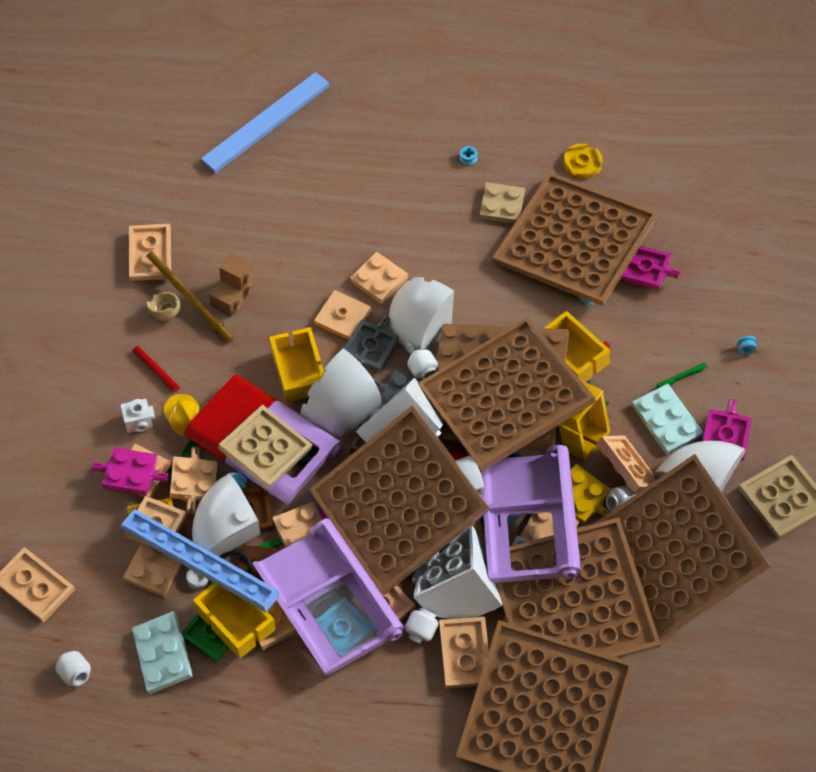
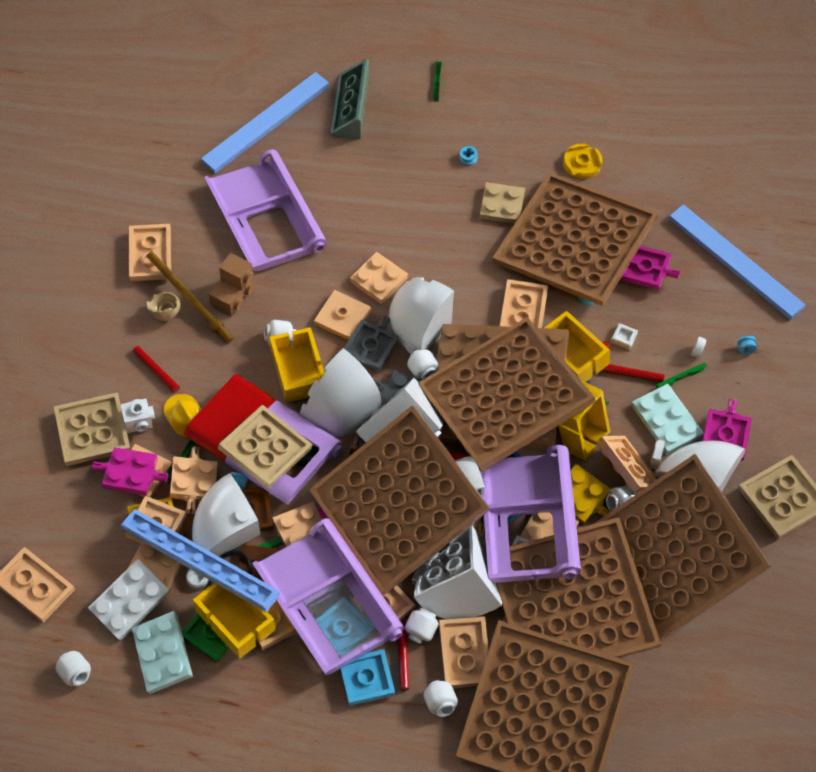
none -> tan plate [54,392,131,466]
none -> white plate [88,559,171,641]
none -> lavender piece [204,149,327,271]
none -> white head [264,320,296,346]
none -> sand green slope [331,58,369,139]
none -> medium azure plate [340,649,395,706]
none -> red bar [398,622,409,691]
none -> white head [424,681,458,717]
none -> green piece [433,59,442,101]
none -> light nougat plate [500,279,548,328]
none -> red bar [601,364,665,382]
none -> white tile [610,323,638,351]
none -> white tile [650,440,665,470]
none -> light blue tile [669,204,806,320]
none -> white tile [691,337,706,358]

